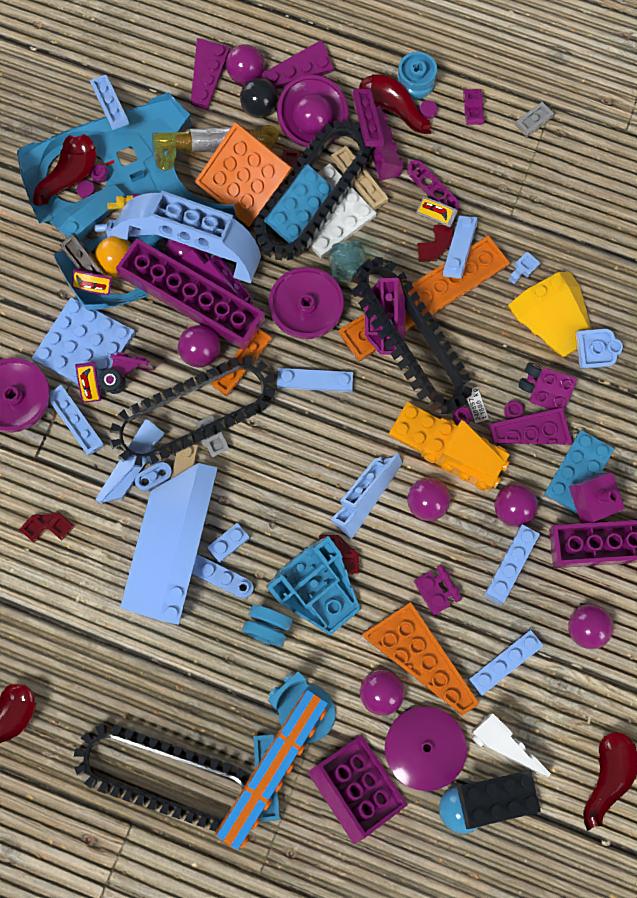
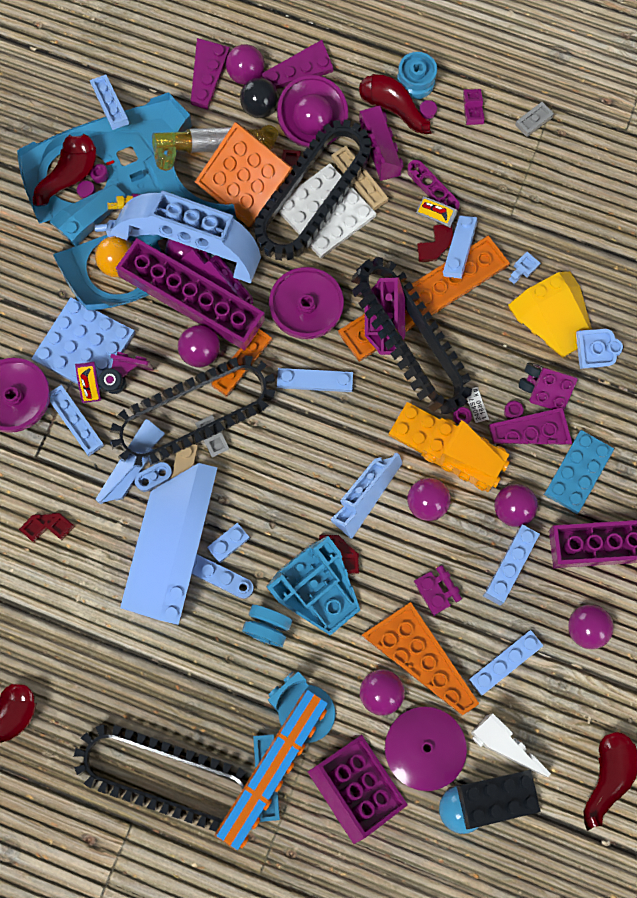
plate [59,233,108,275] -> none
slope [71,269,112,296] -> none
dark azure plate [264,164,333,243] -> none
clear light blue brick [328,240,367,282] -> none
magenta plate [352,88,384,147] -> none
magenta brick [568,472,625,523] -> none

